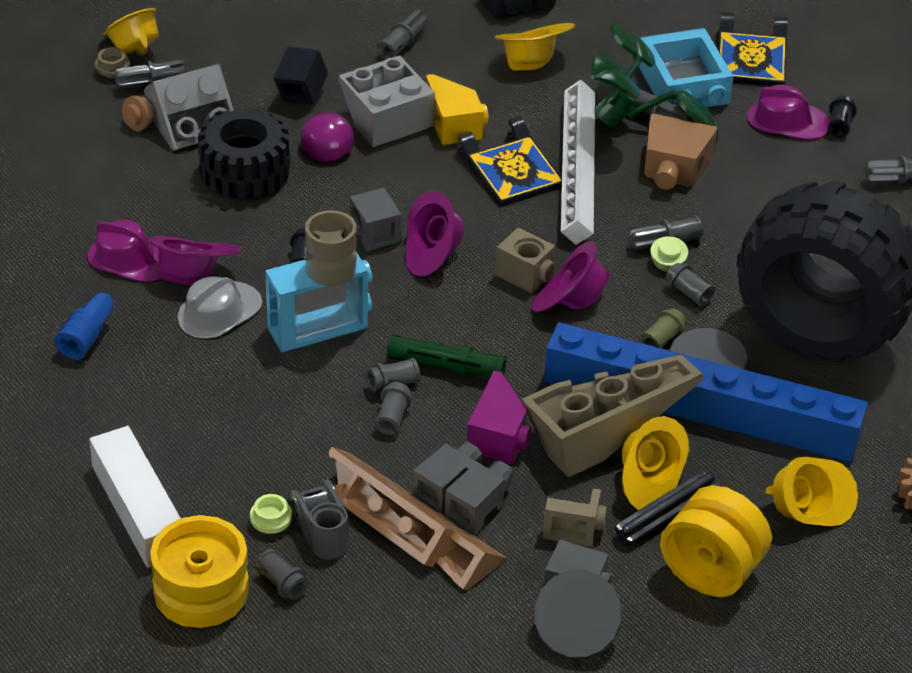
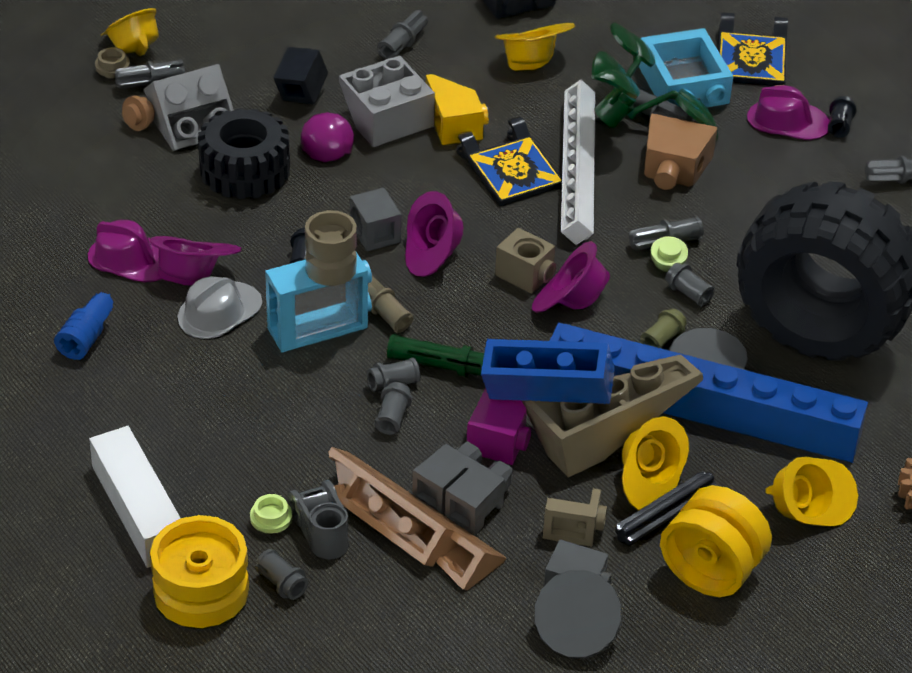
none -> dark tan axle [368,275,414,333]
none -> blue brick [481,339,615,404]

